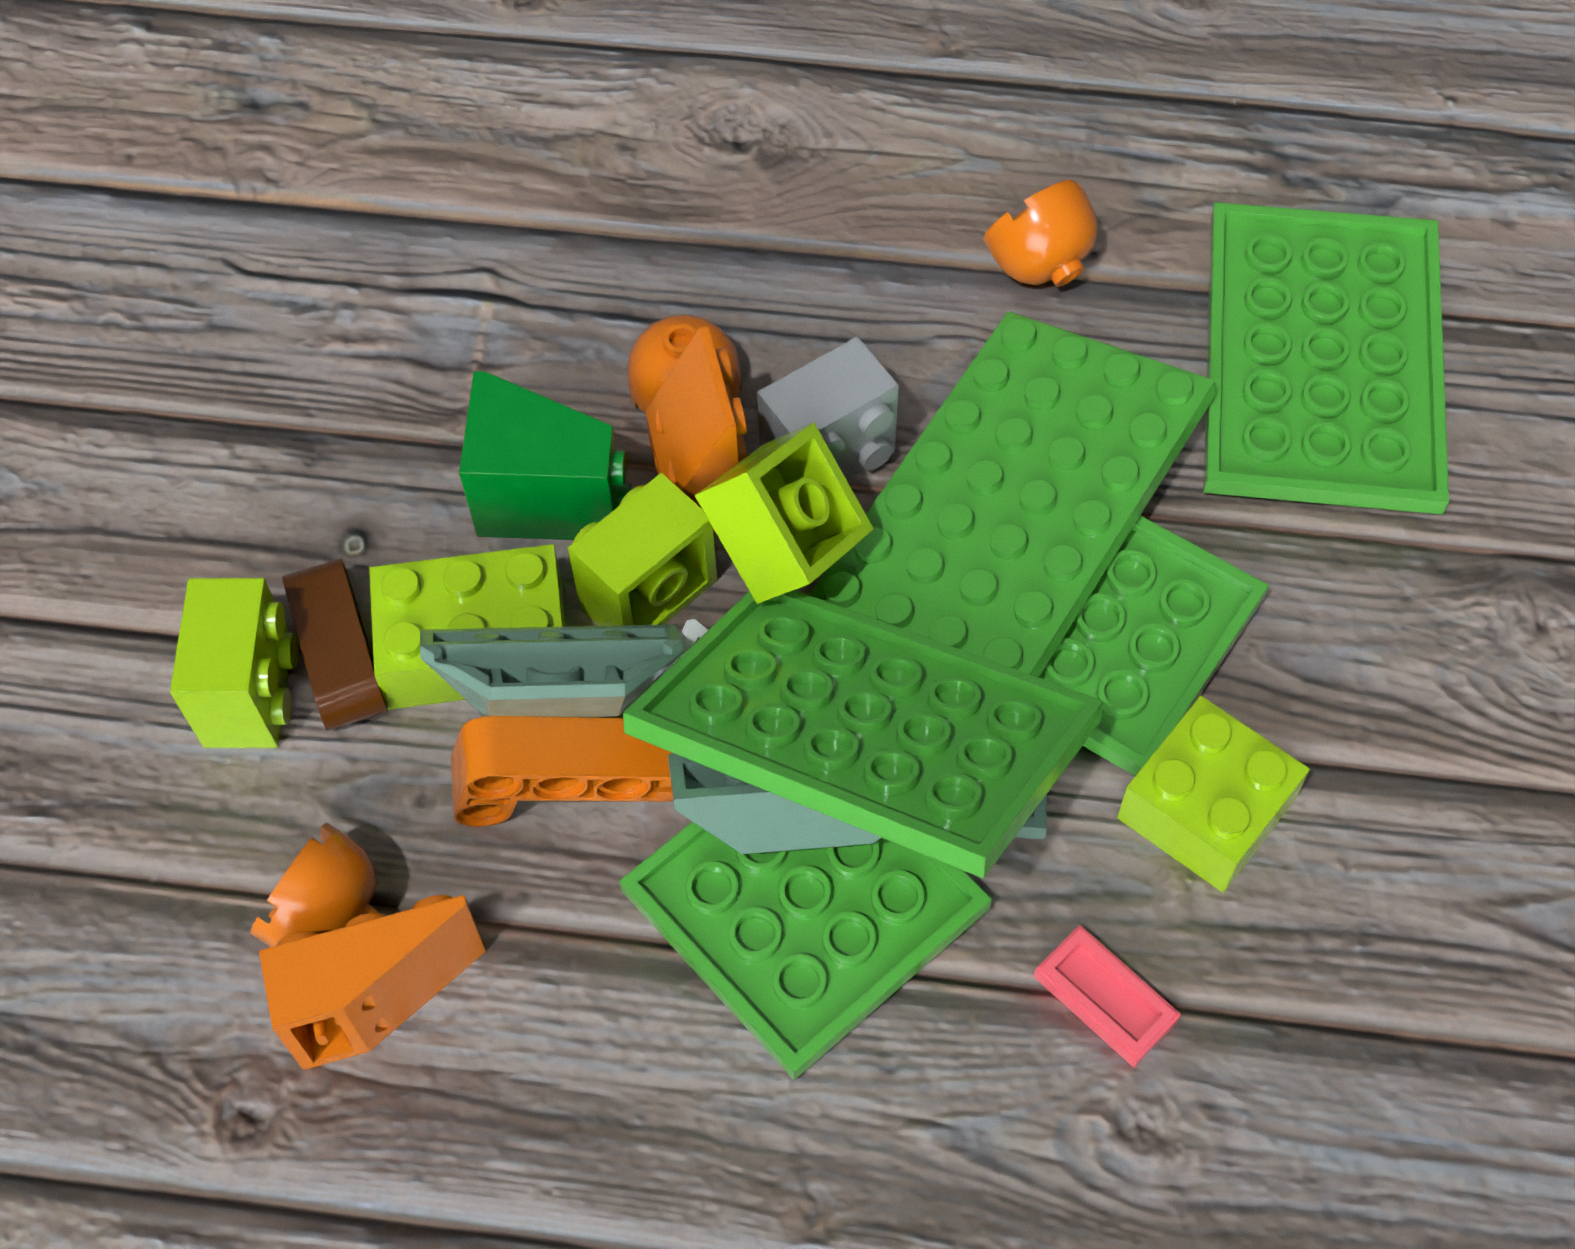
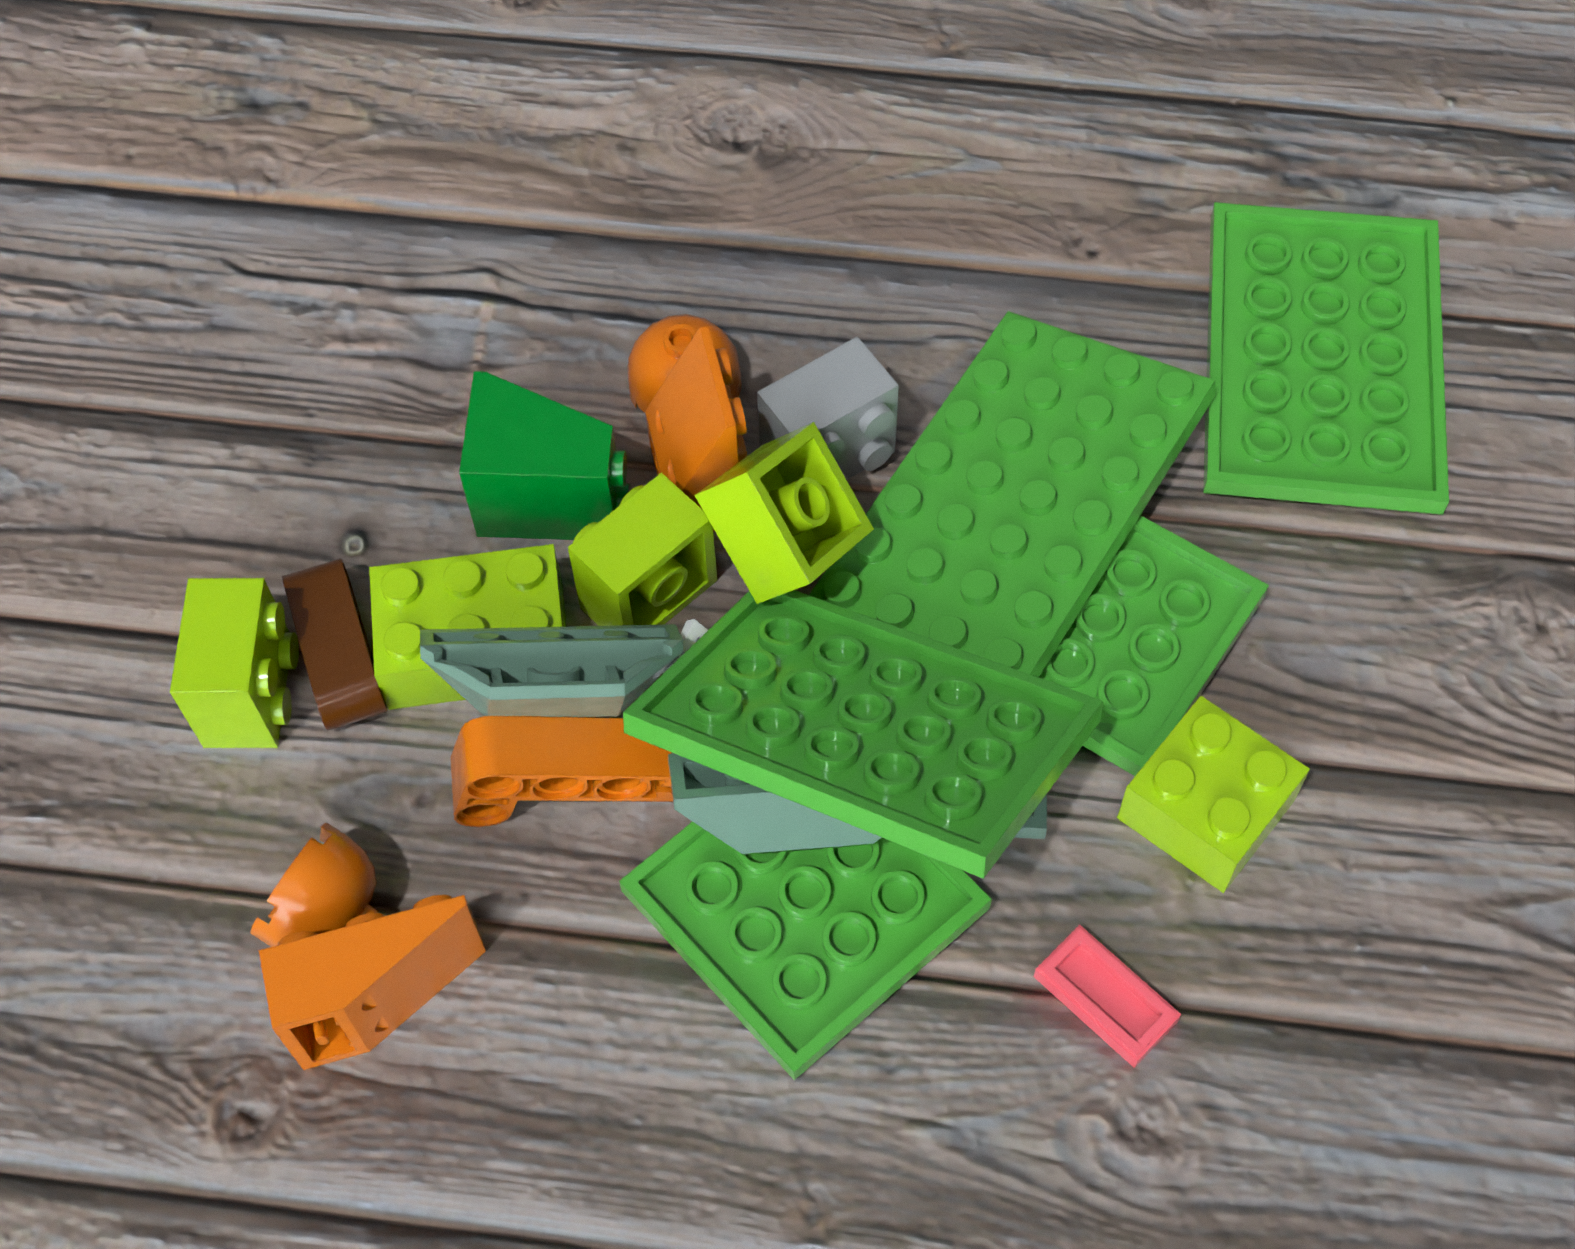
orange cylinder [982,179,1098,287] -> none

